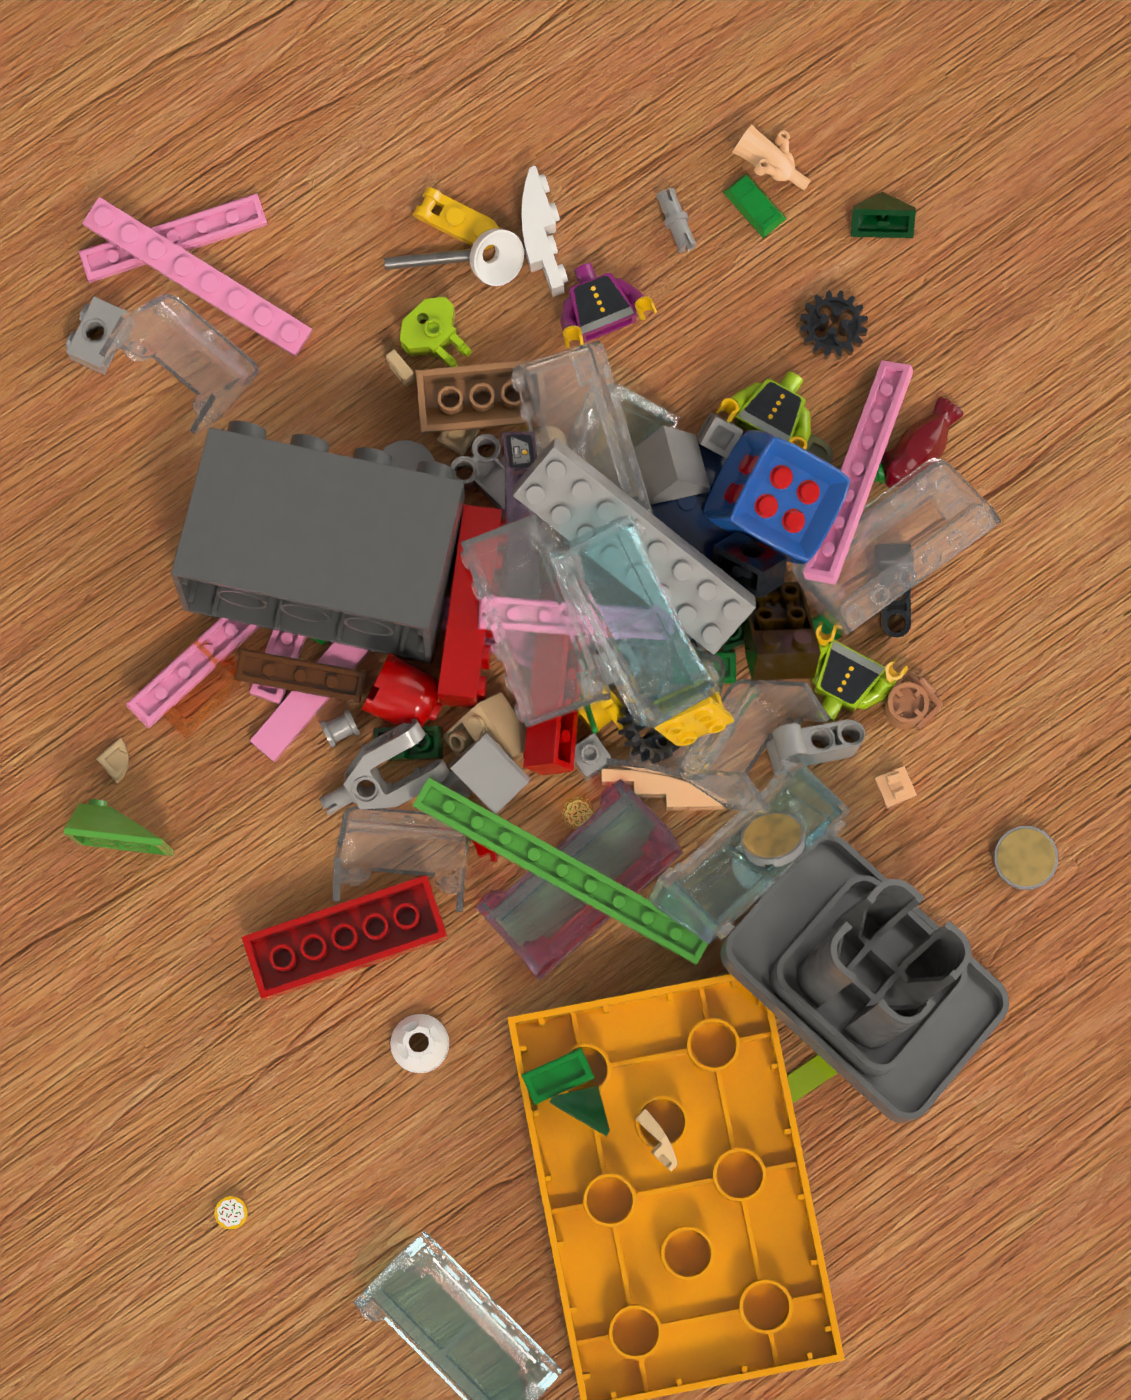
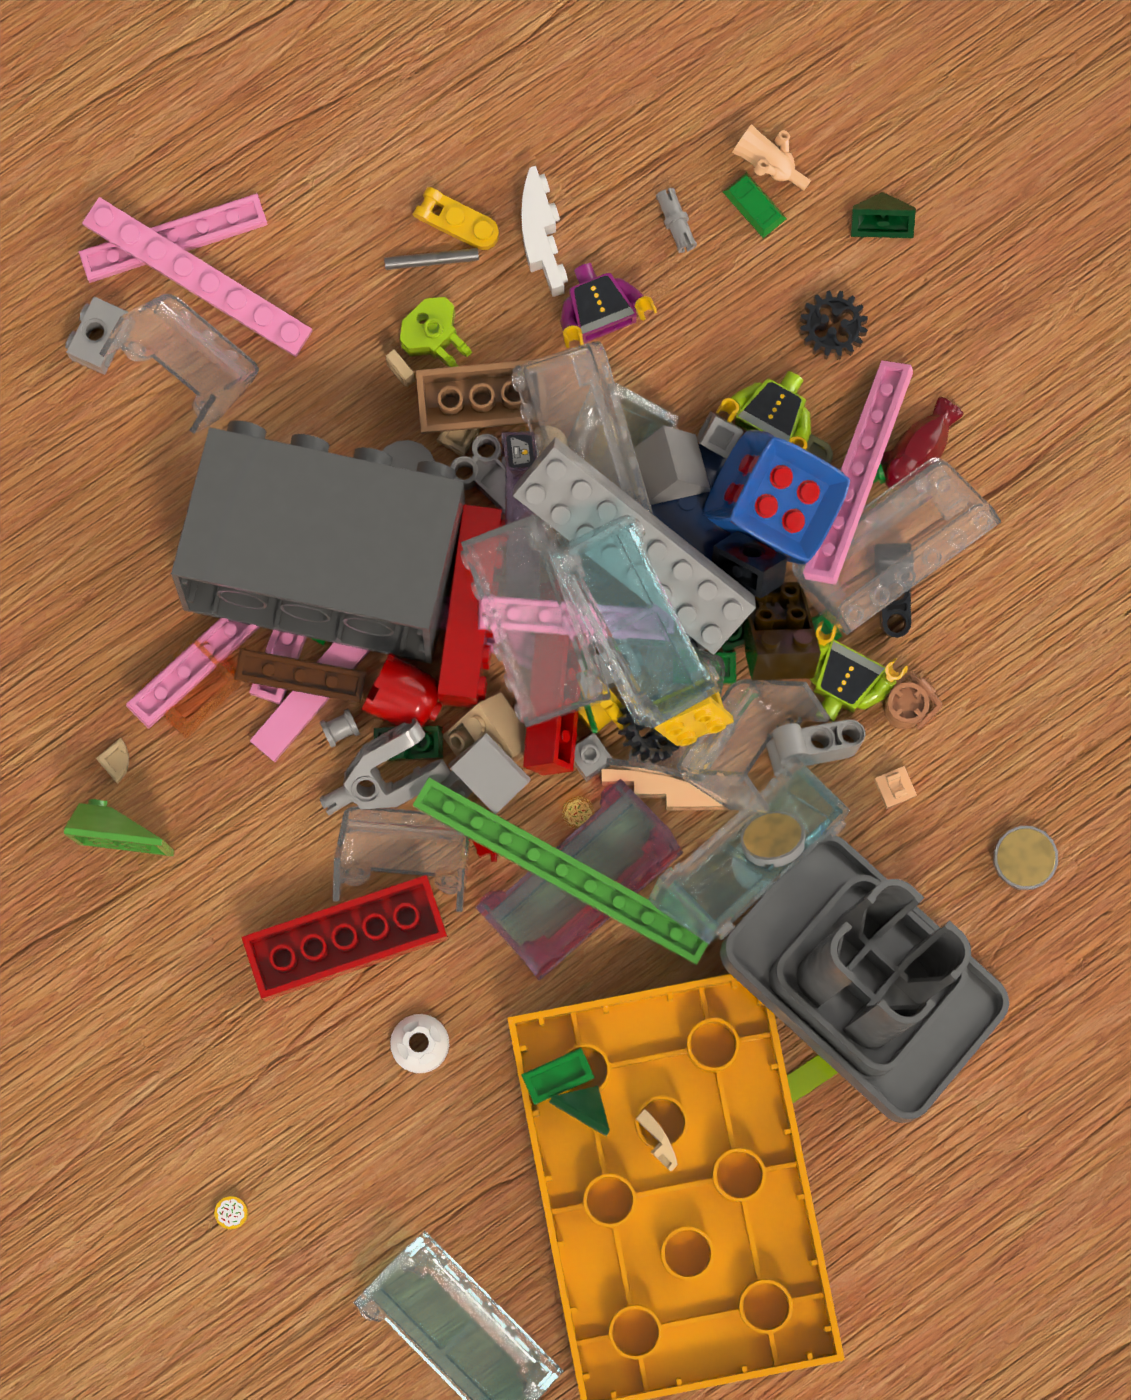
white piece [470,228,524,286] -> none

